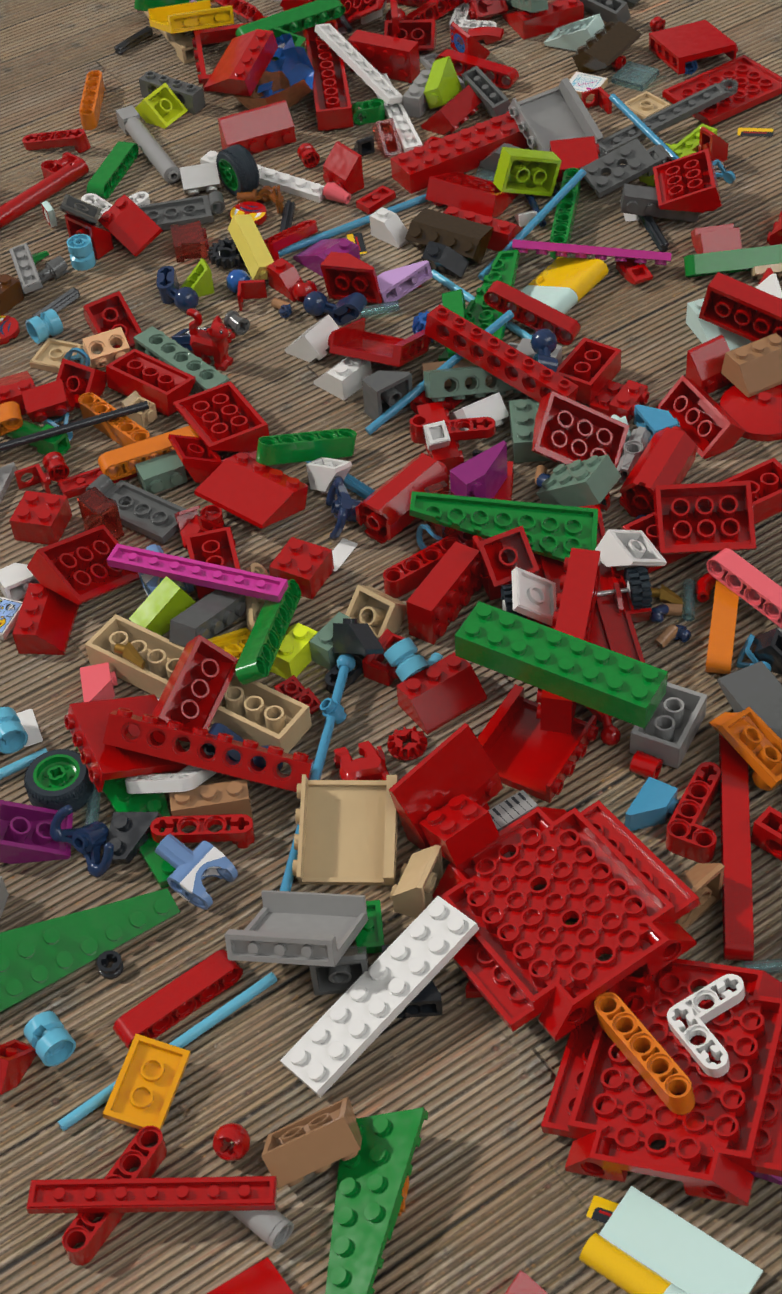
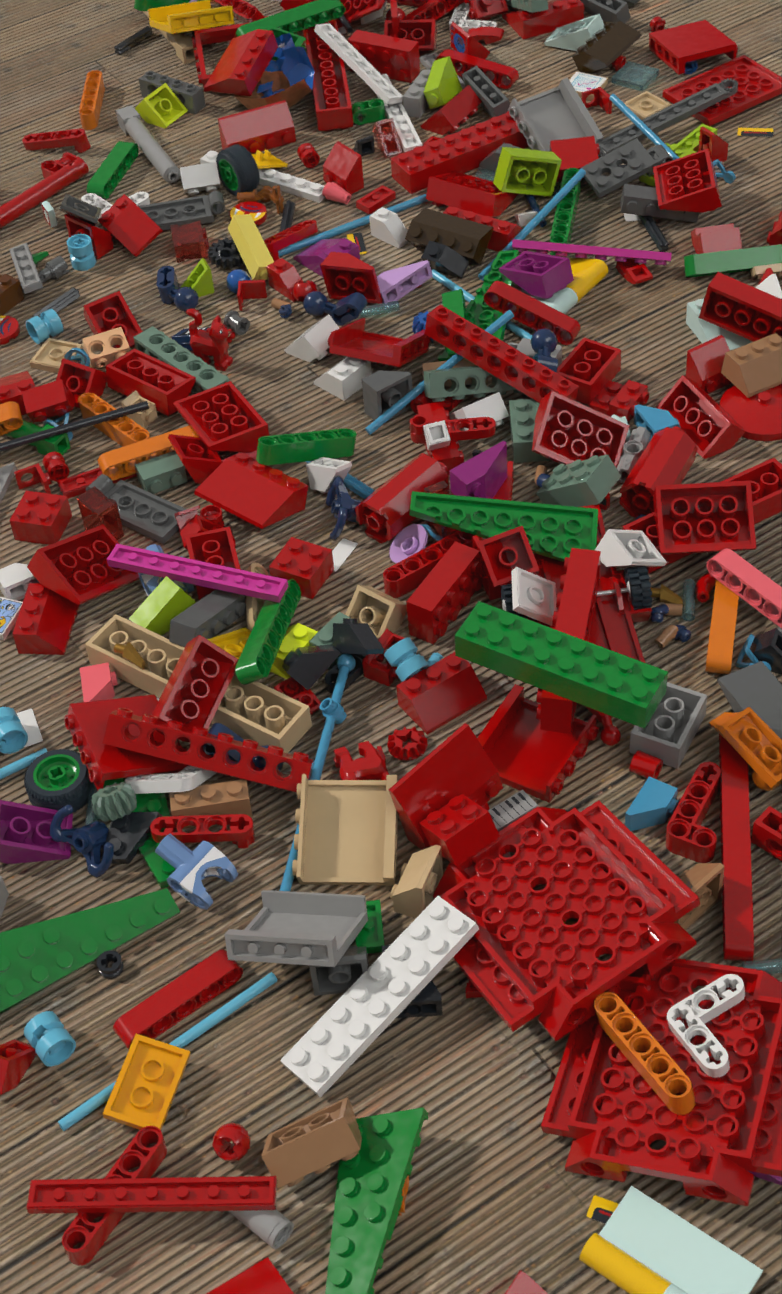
none -> sand green gear [91,782,137,822]
none -> yellow piece [251,149,288,169]
none -> black slope [282,644,341,690]
none -> lavender dish [389,524,428,564]
none -> magenta slope [499,251,574,299]

